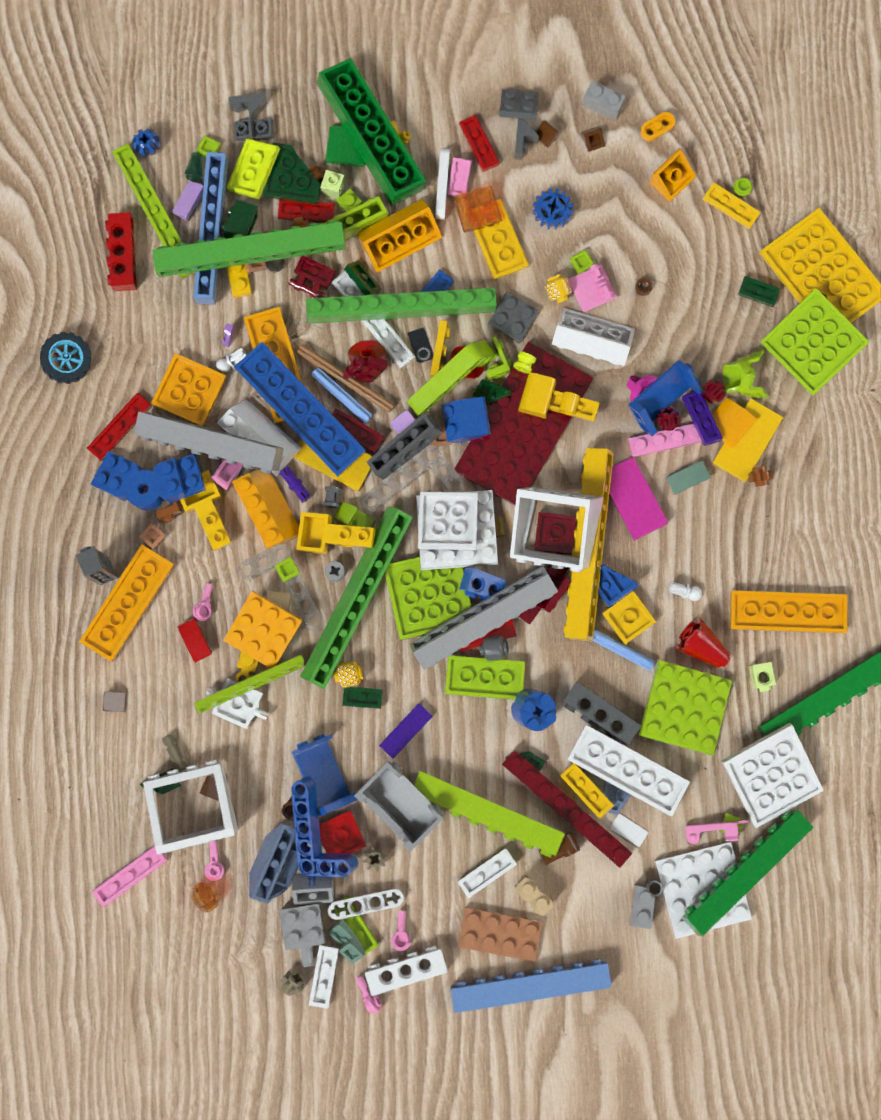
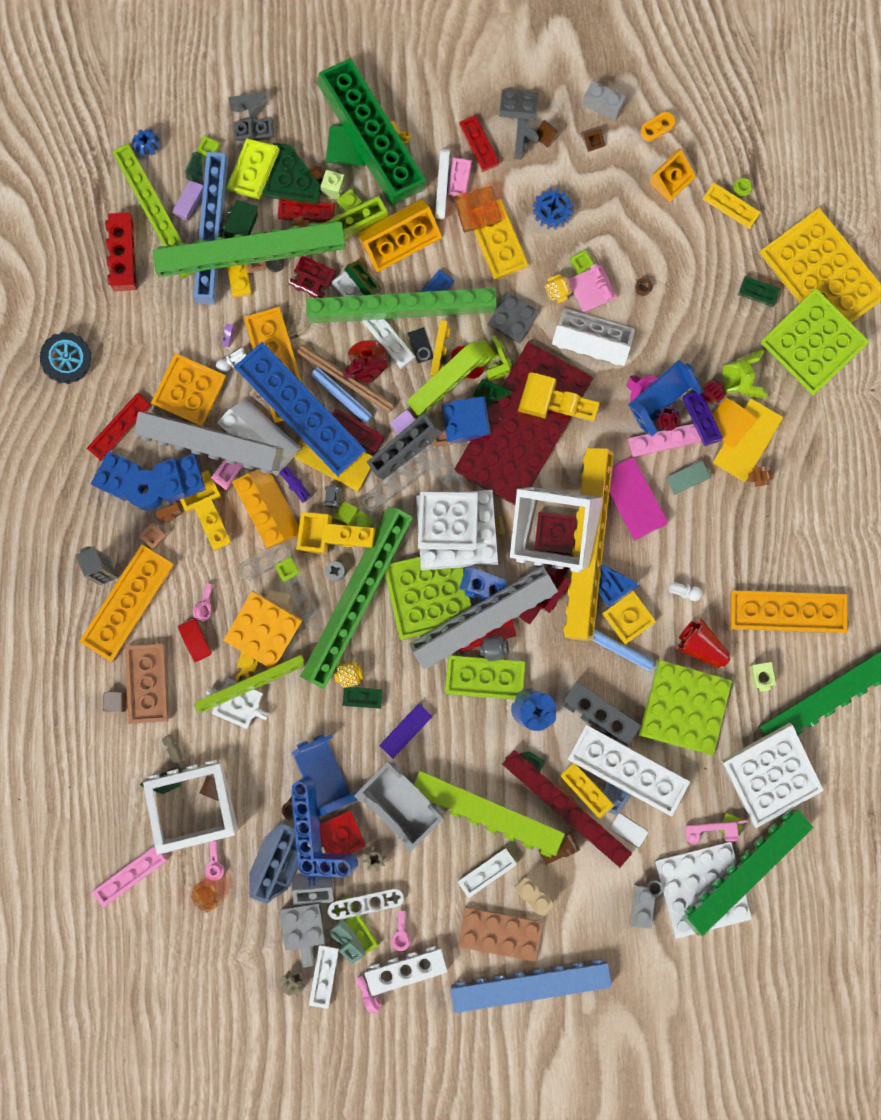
neon yellow wheel [513,352,536,374] -> none
none -> nougat plate [125,644,168,724]

